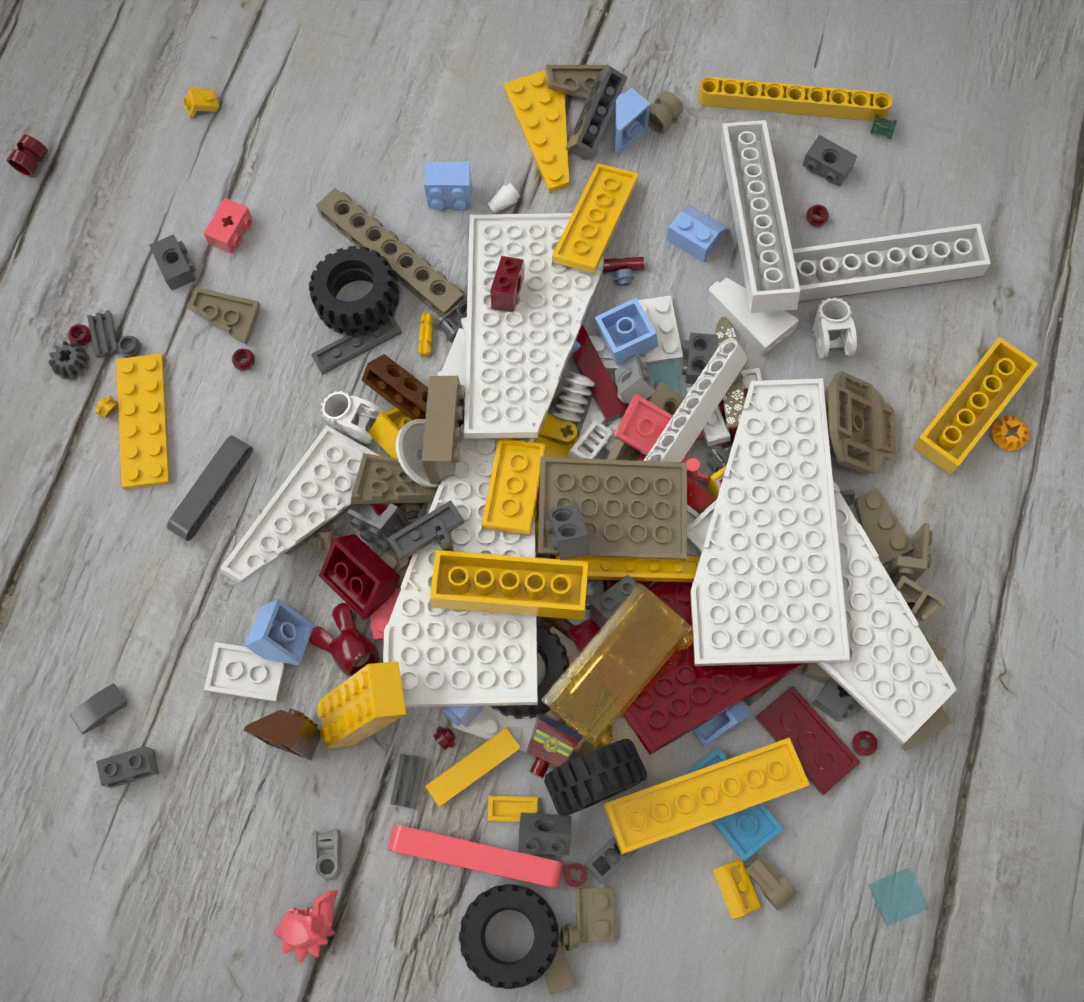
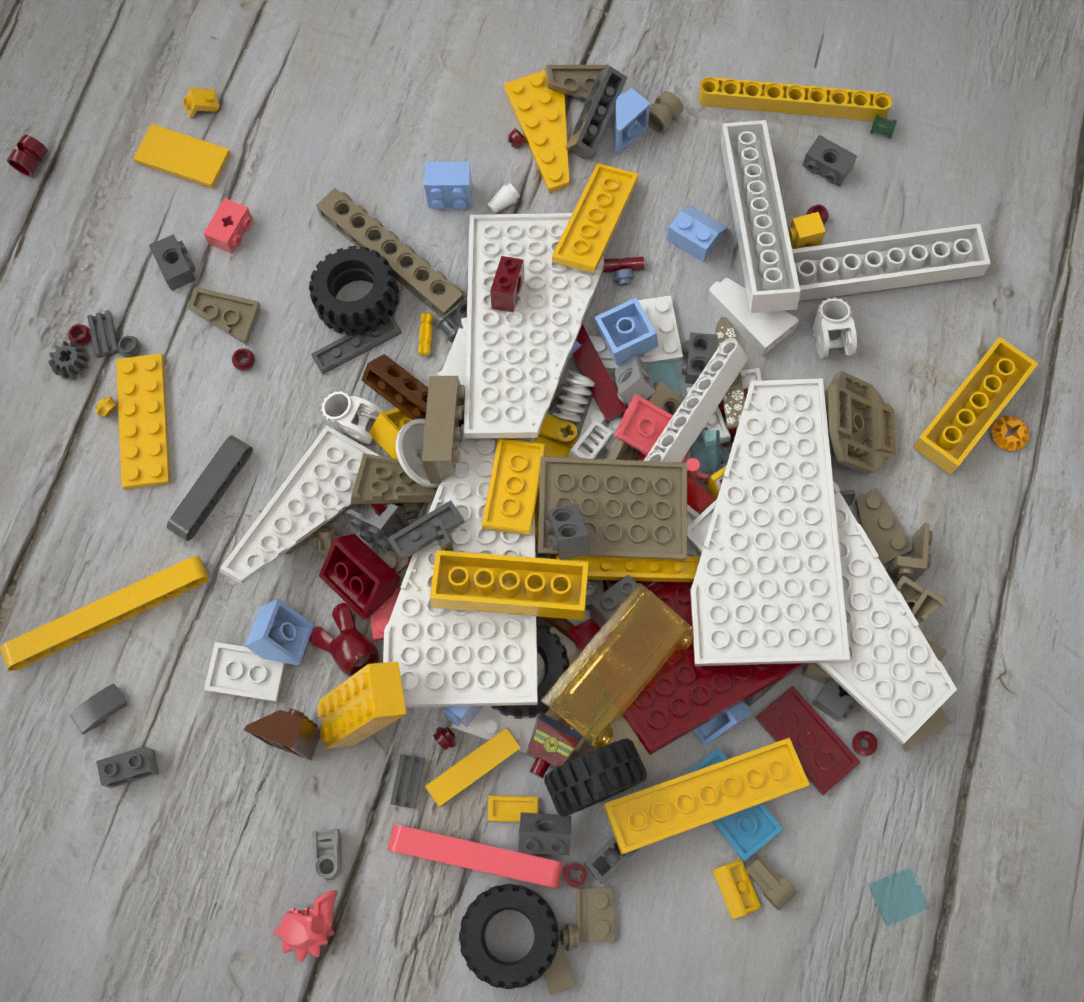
none -> yellow beam [0,556,209,671]
none -> yellow tile [133,124,231,188]
none -> dark red hinge [508,128,527,148]
none -> clear light blue piece [691,427,721,473]
none -> yellow brick [788,212,826,249]

